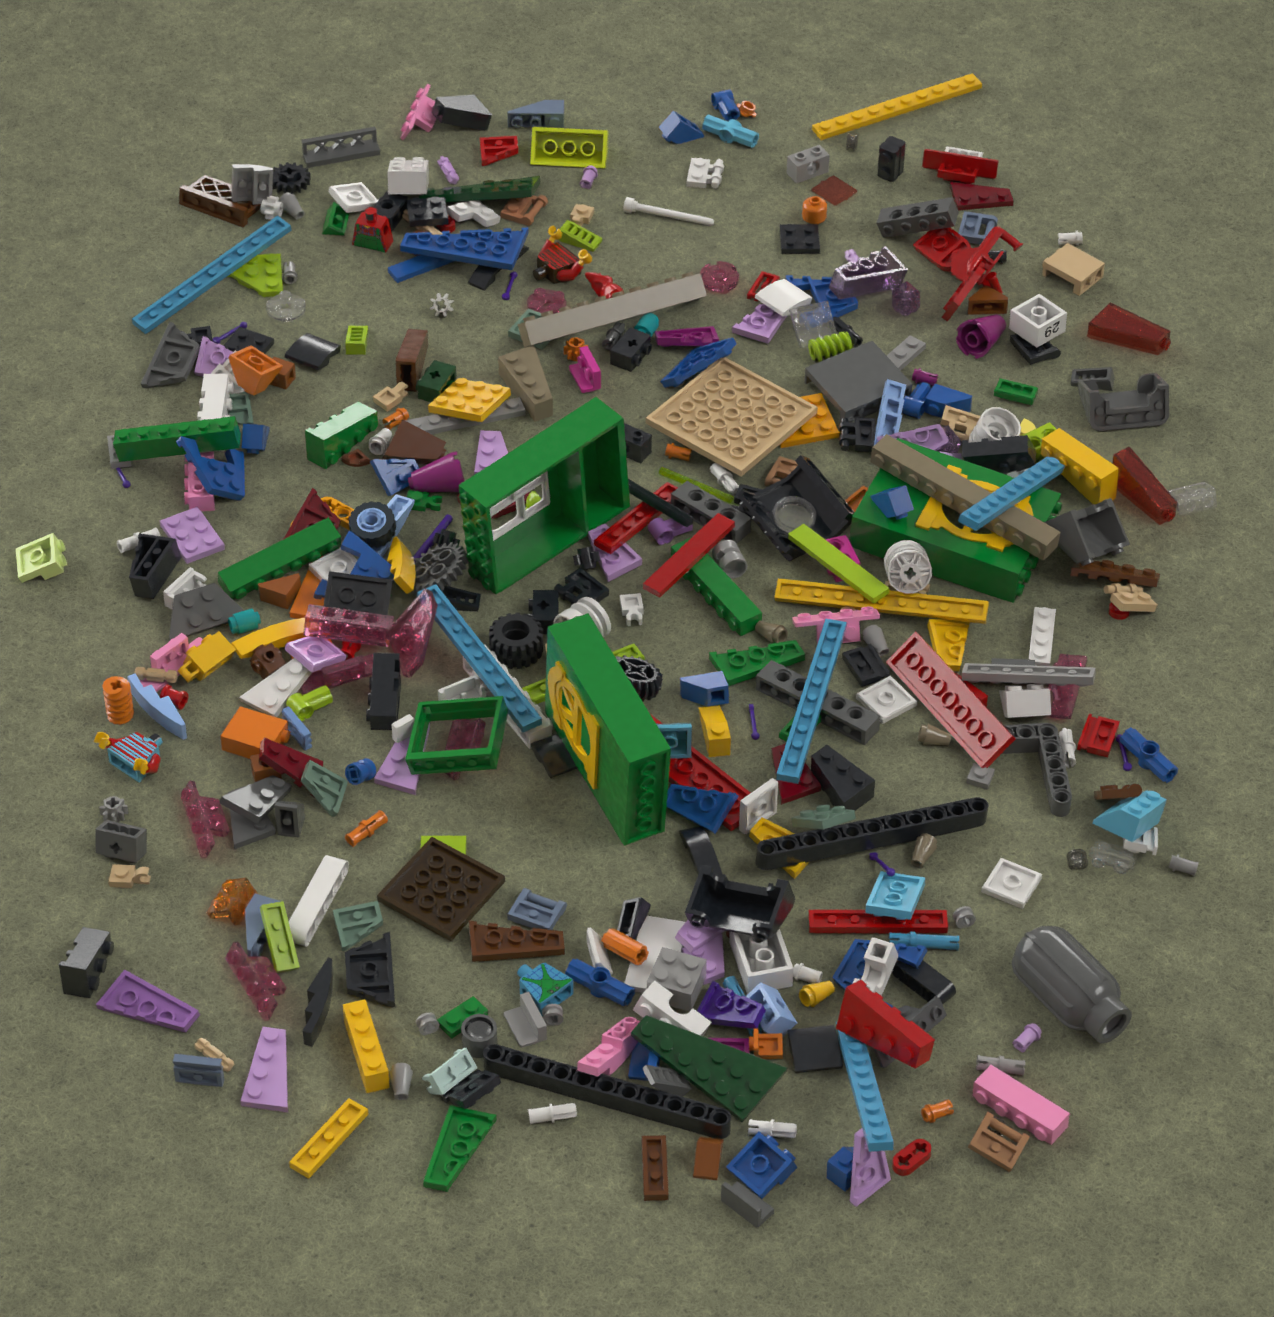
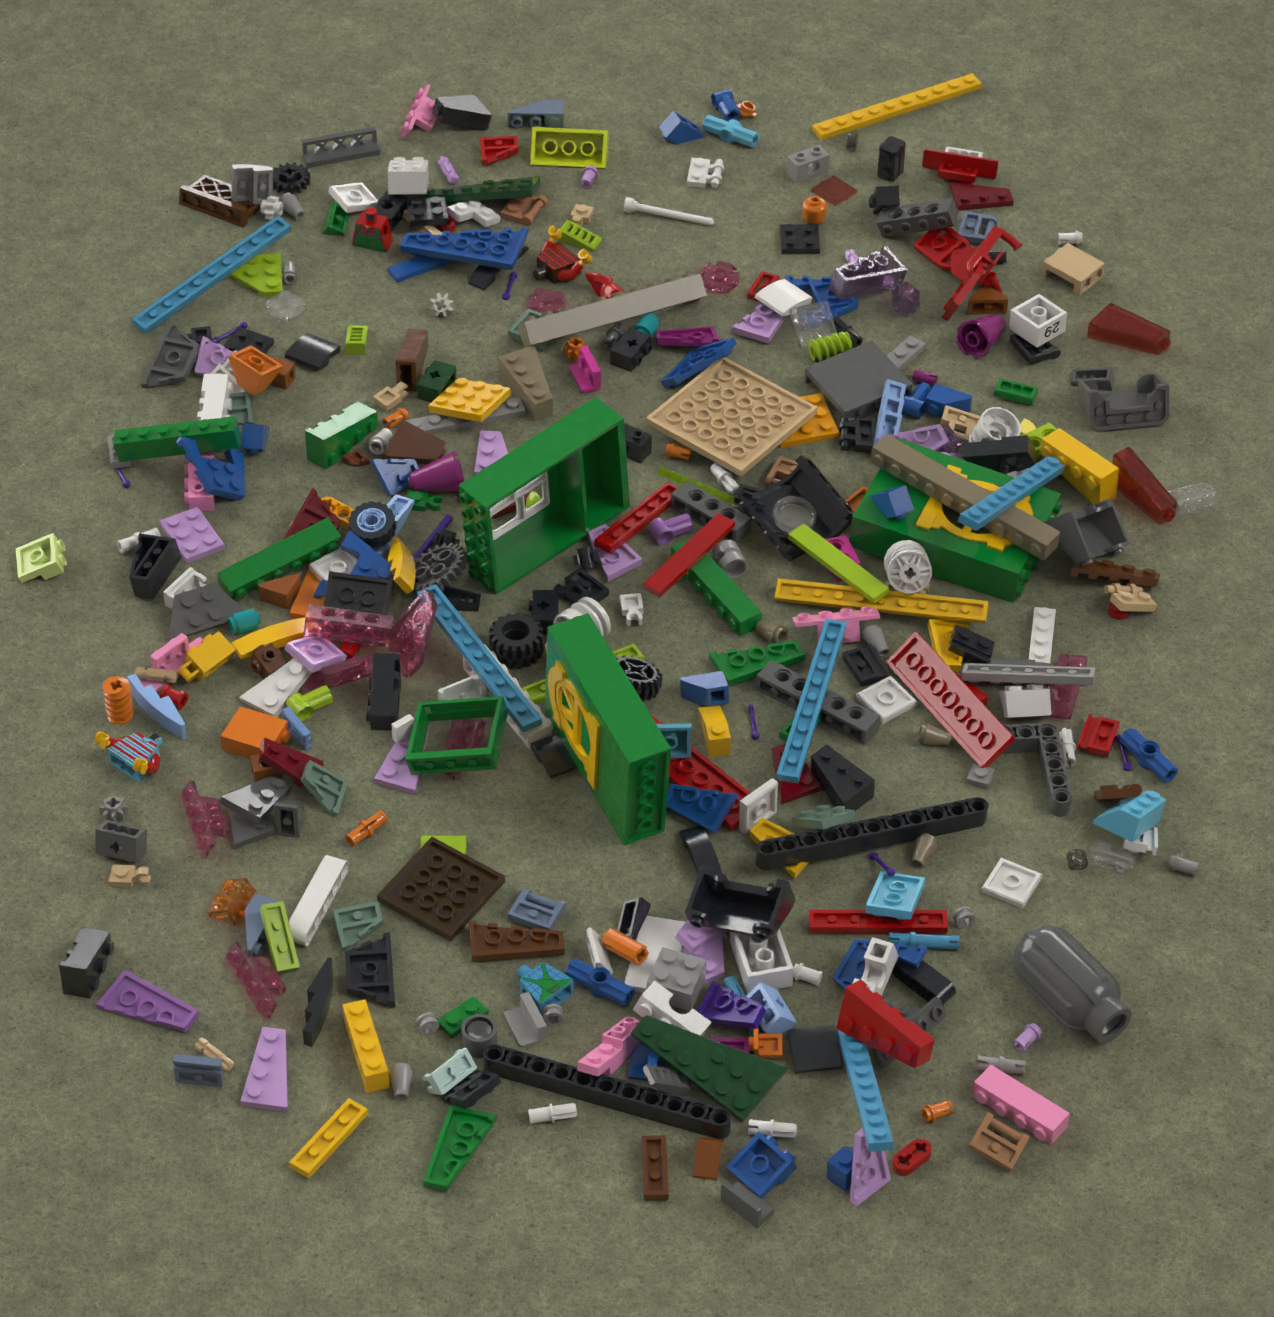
blue wheel [345,758,376,785] -> none
black axle [628,478,693,527] -> none
yellow cone [799,981,835,1007] -> none
none -> black brick [869,185,900,213]
none -> black plate [948,624,995,664]

